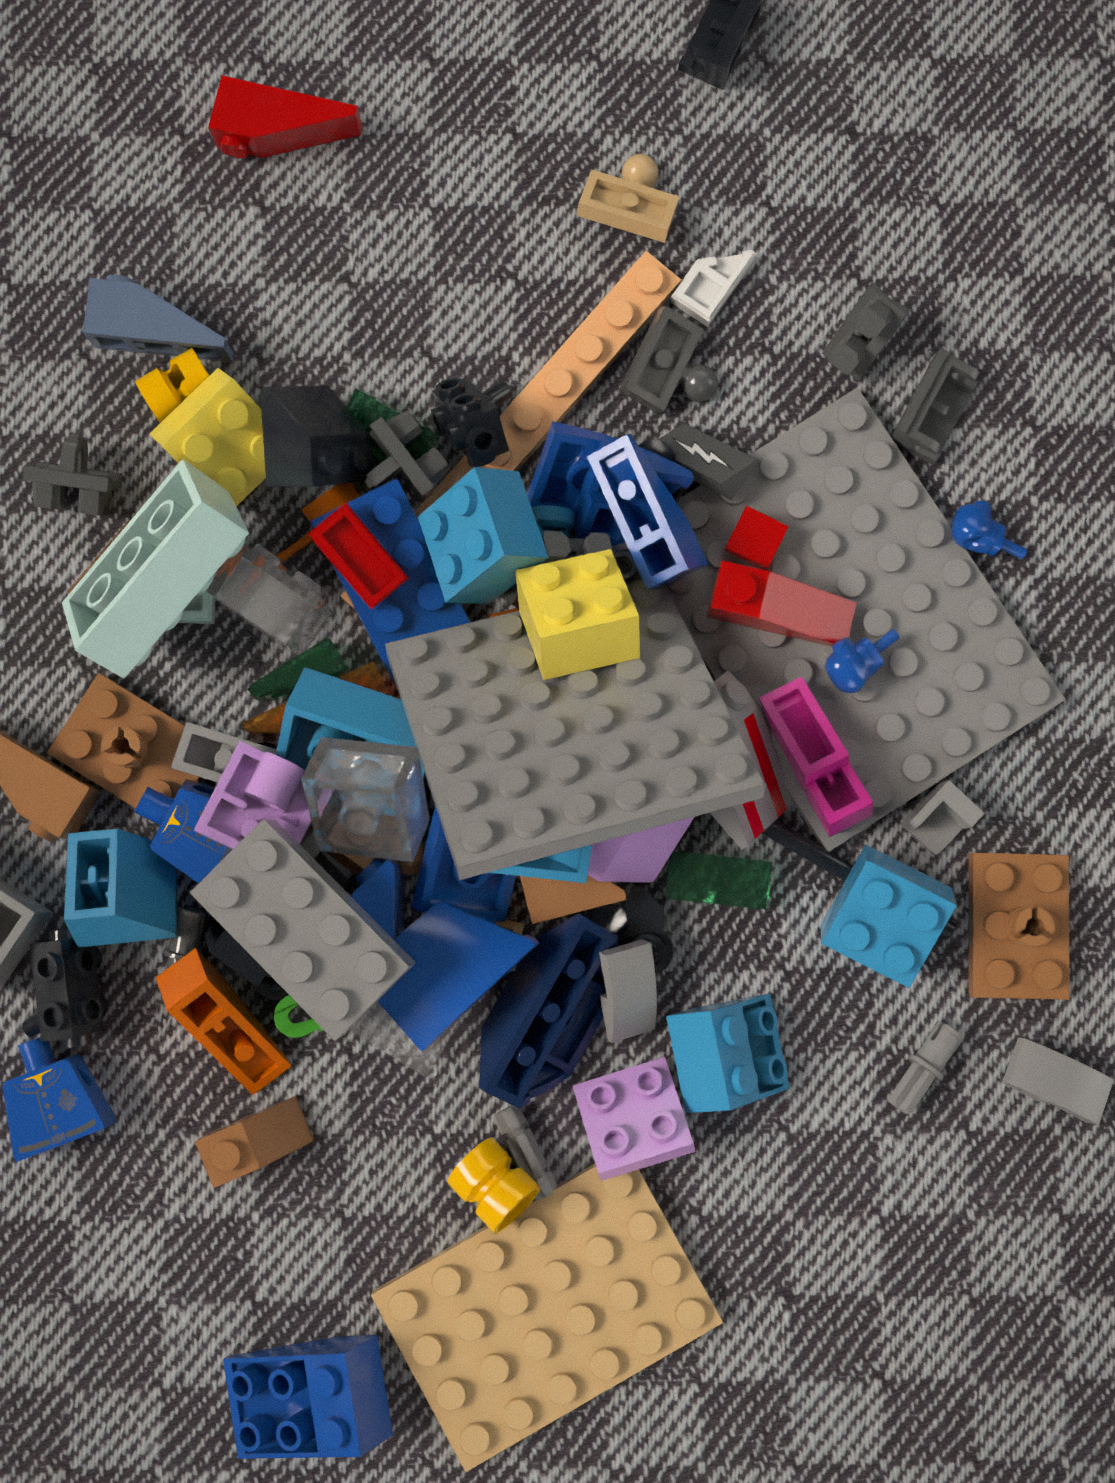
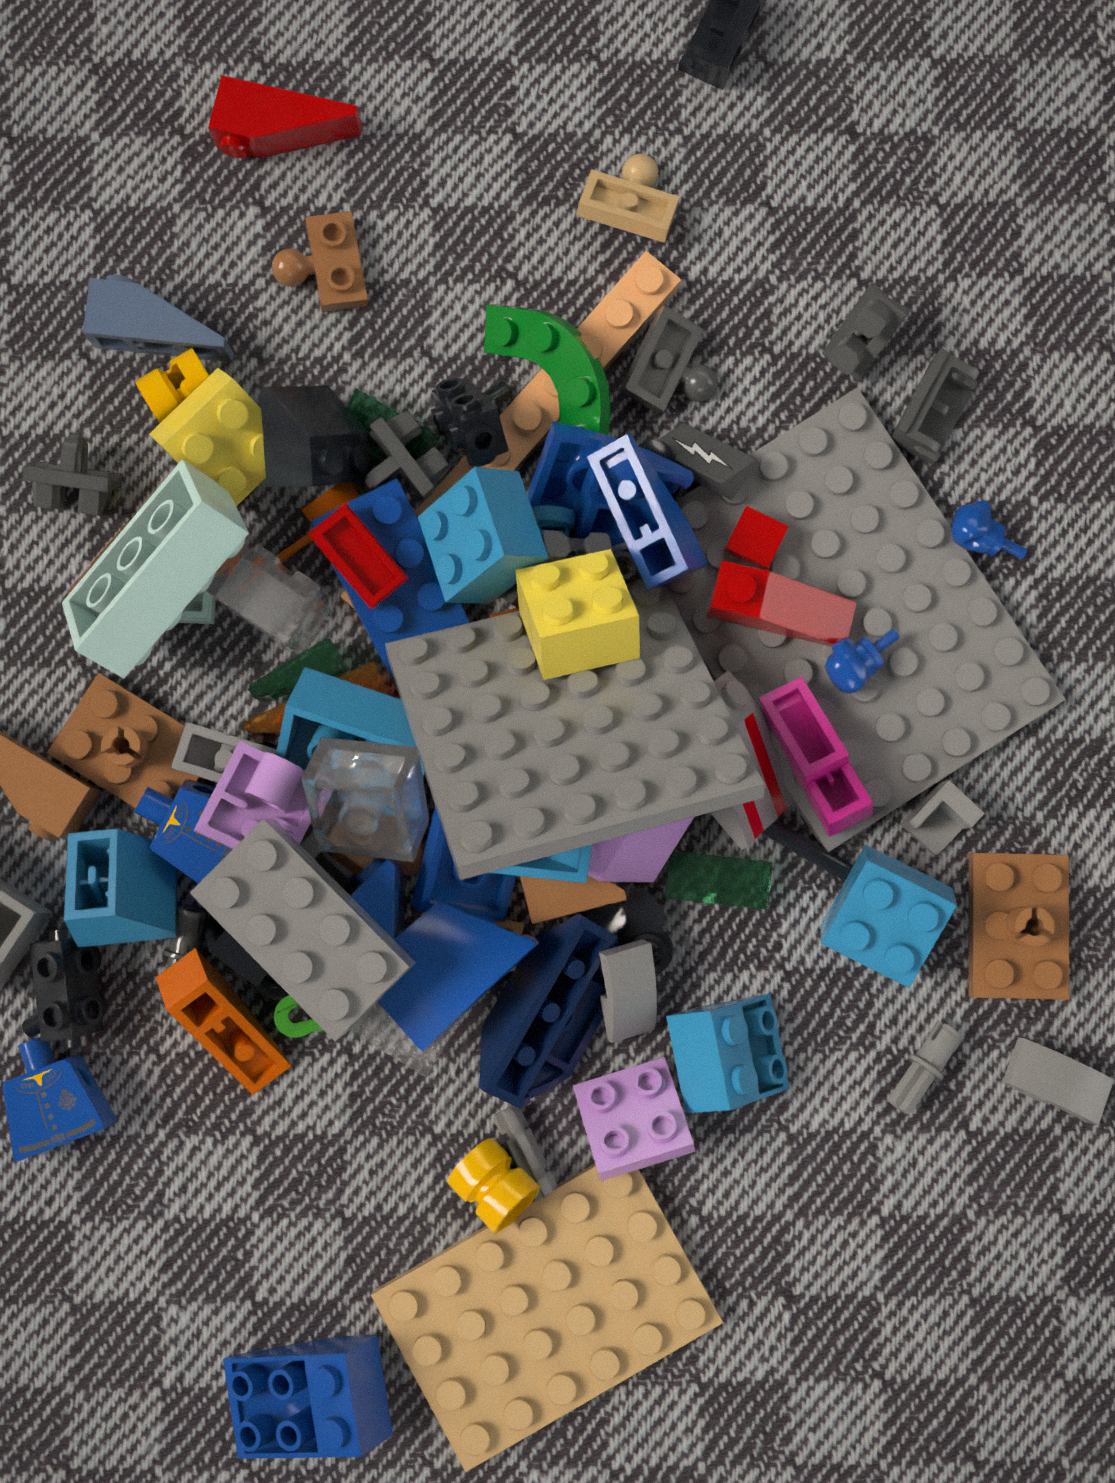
medium nougat slope [195,1096,314,1188] -> none
white tile [670,250,757,327] -> none
none -> medium nougat plate [272,211,368,312]
none -> green plate [484,304,610,435]

